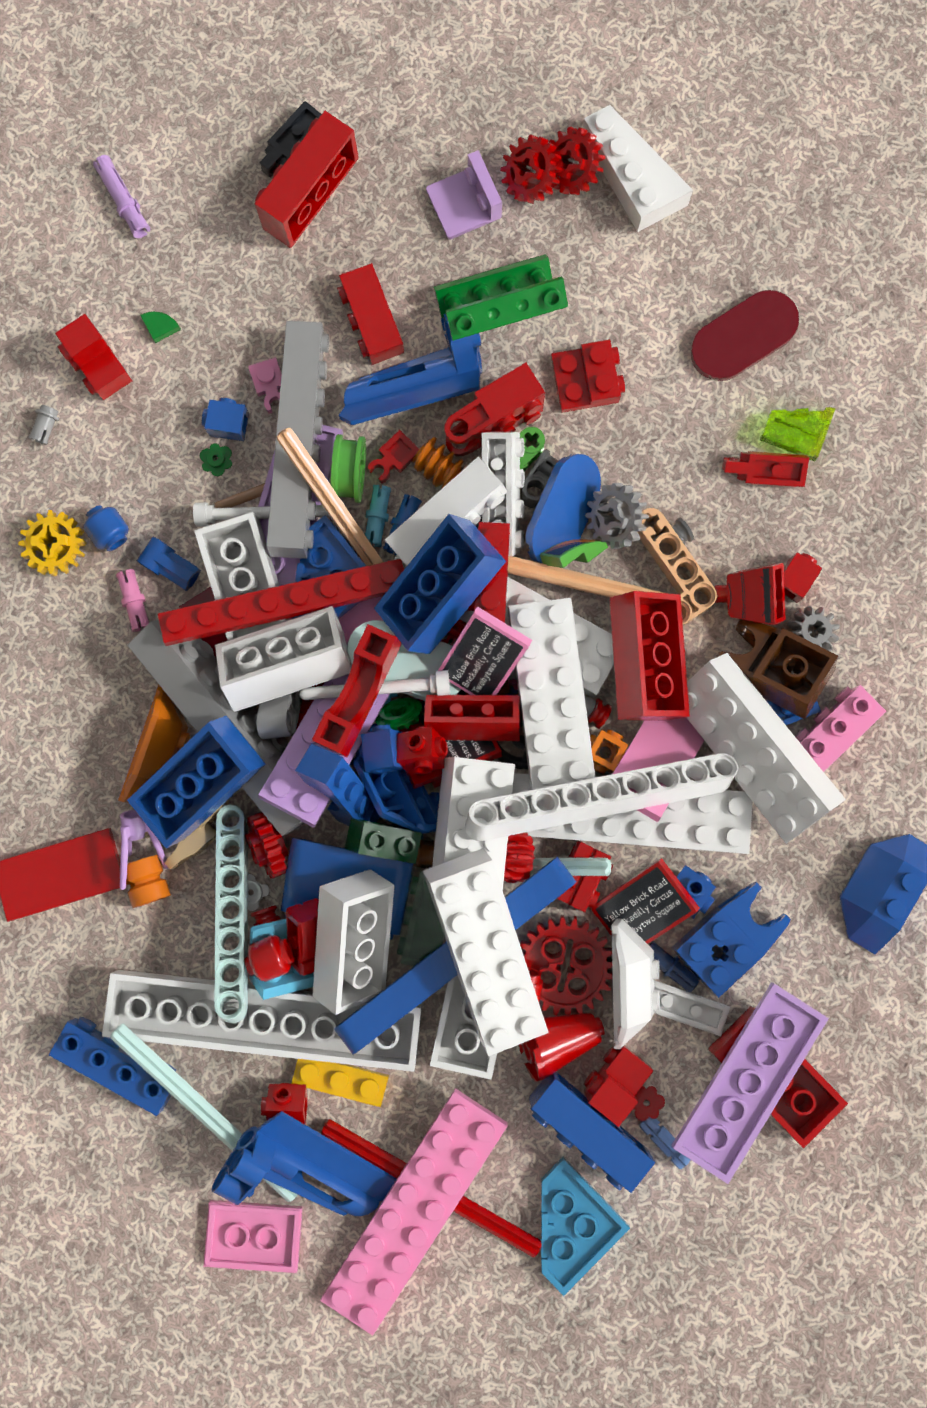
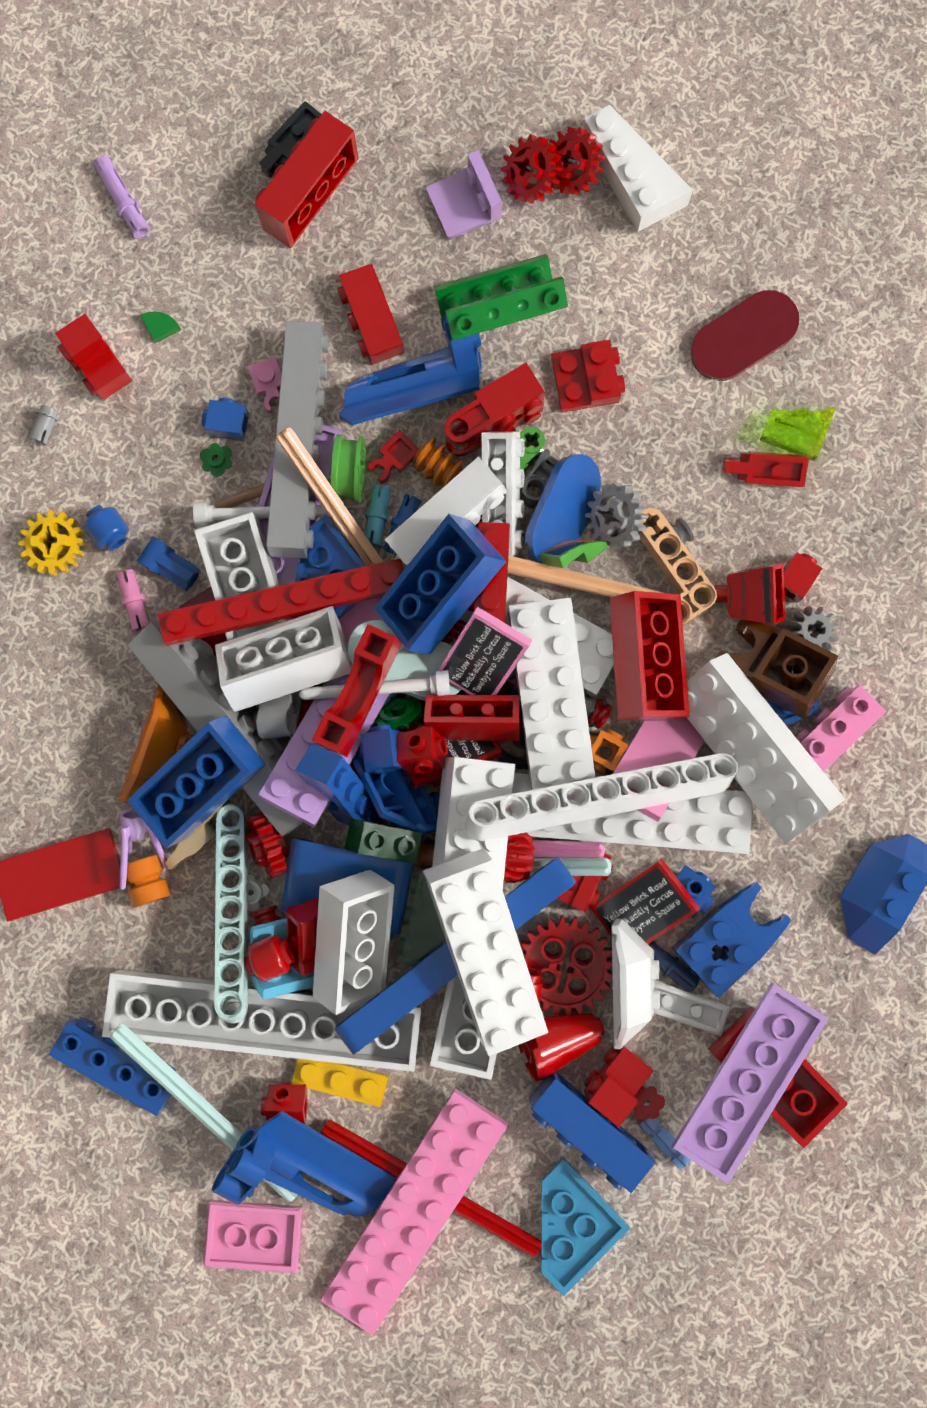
none -> bright pink axle [533,840,605,858]

